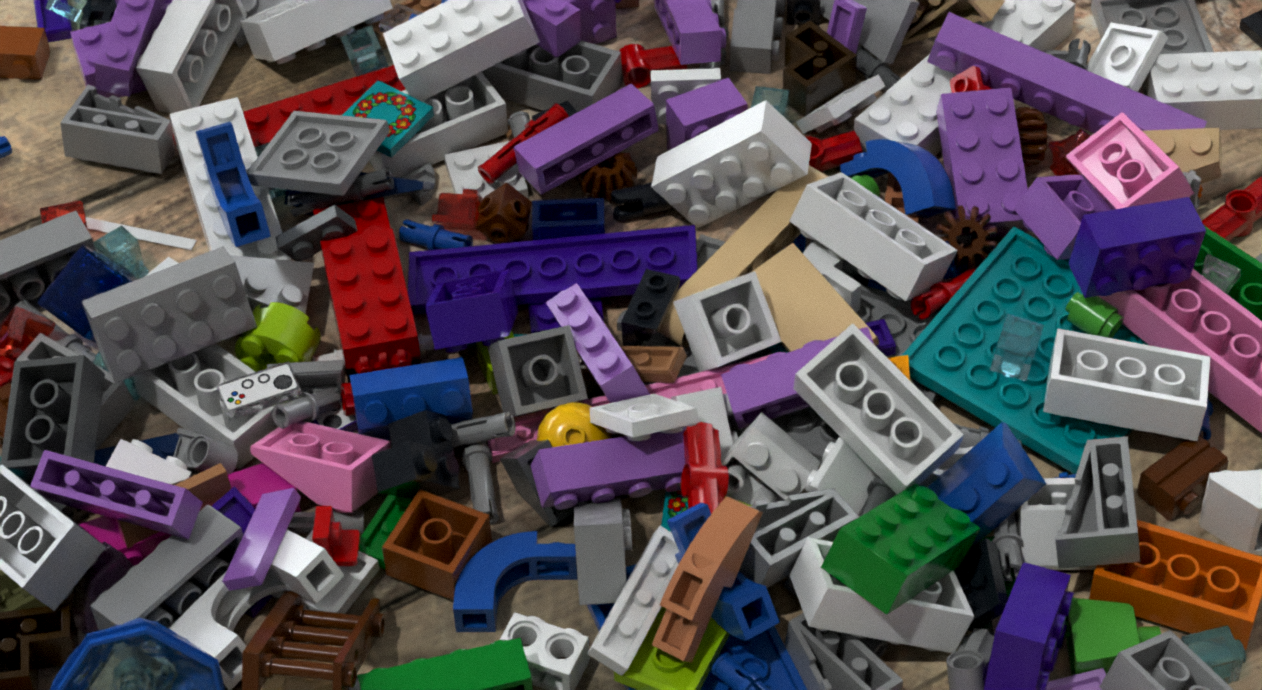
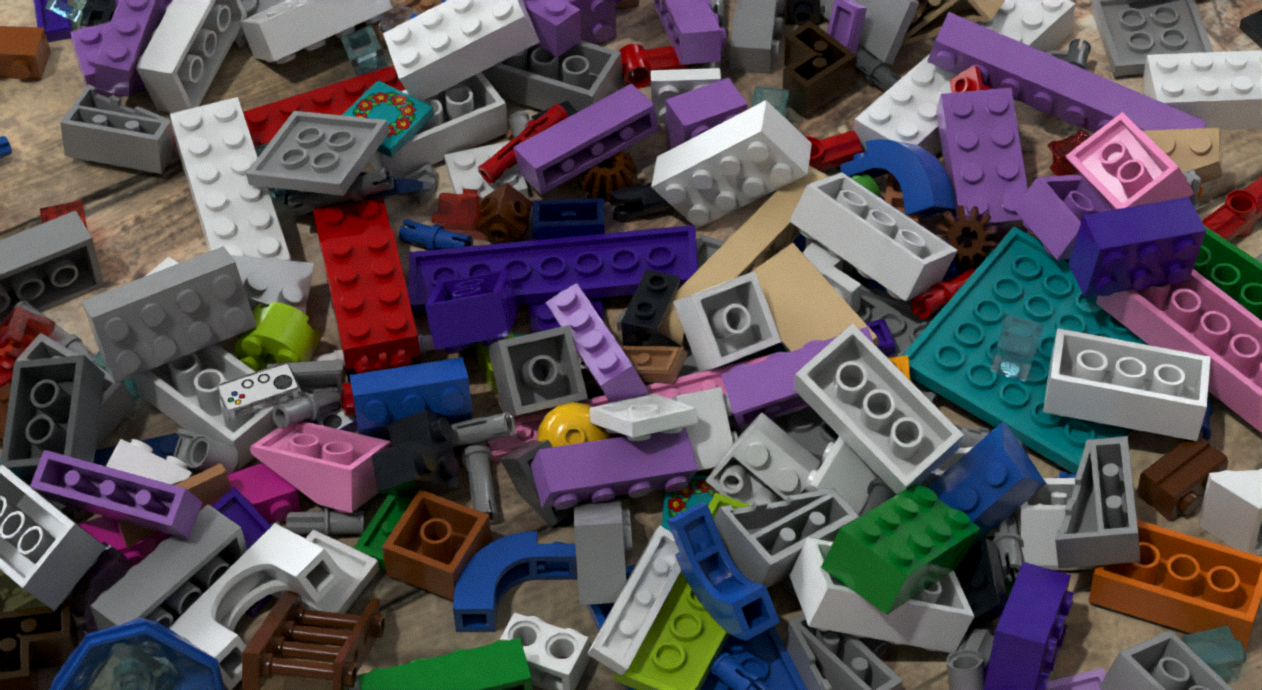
clear blue slope [37,245,137,344] -> none
white sticker [45,210,197,250] -> none
clear light blue brick [93,225,149,288] -> none
blue arch [195,122,271,247] -> none
medium lavender tile [222,488,301,591] -> none
dark grey plate [275,205,358,262] -> none
red bracket [312,506,361,566] -> none
nougat slope [652,496,763,663] -> none
red piece [681,422,729,514] -> none
white plate [796,74,885,134] -> none
reddish brown gear [1015,107,1049,167] -> none
bright green brick [1065,292,1124,338] -> none
bright green torso [1065,598,1161,676] -> none
white tile [1087,22,1168,92] -> none
clear tile [1202,254,1241,294] -> none

